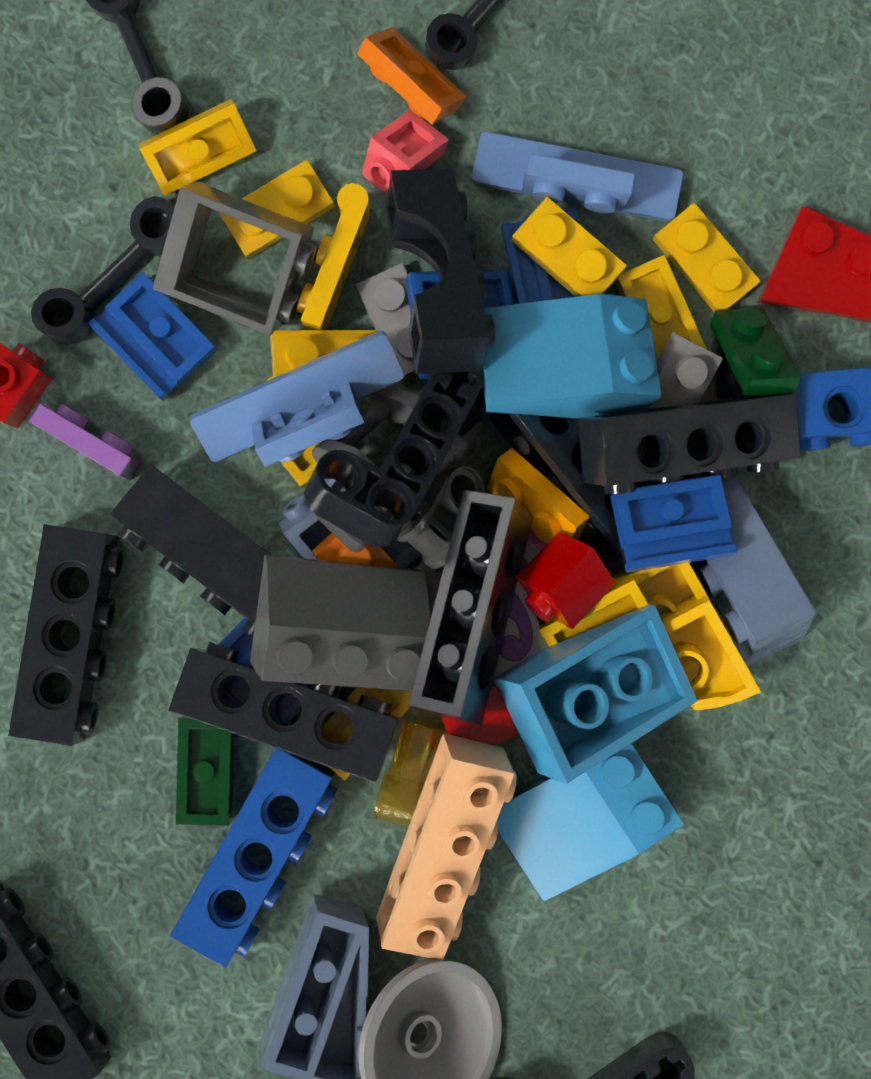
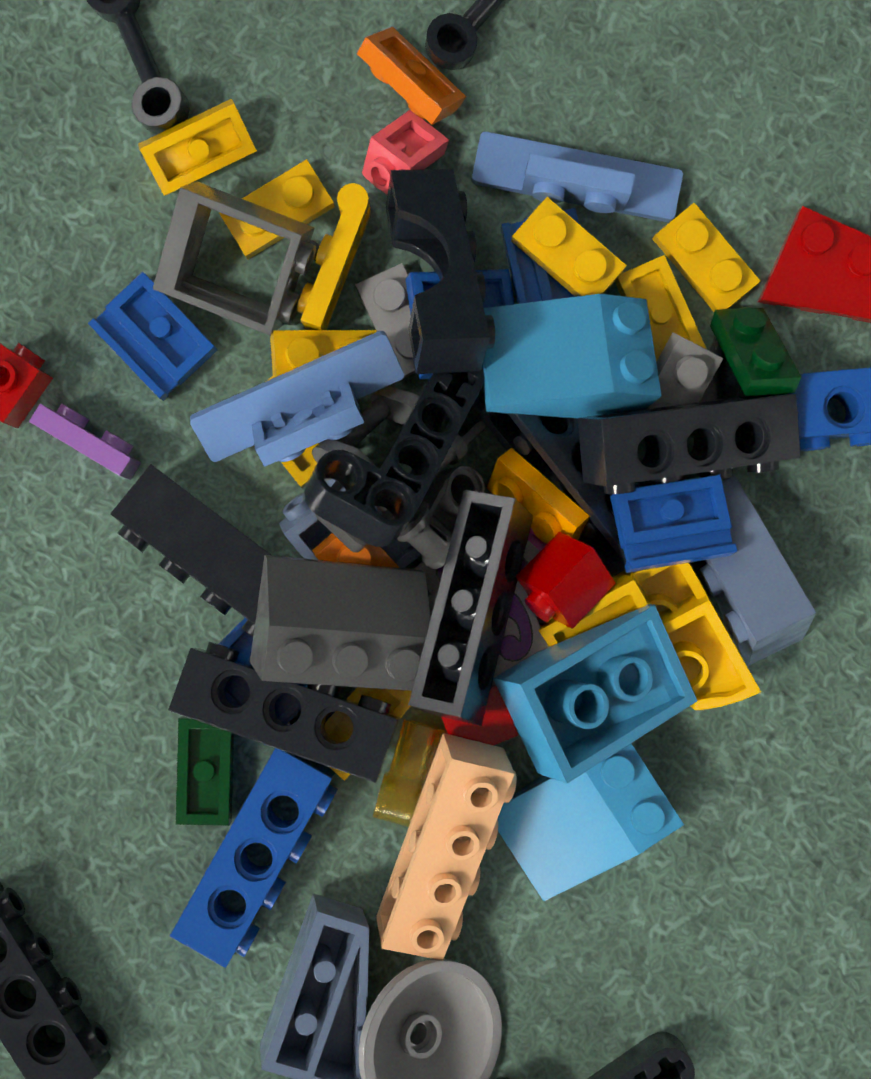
black brick [8,524,124,746] -> none
black piece [31,196,175,345] -> none

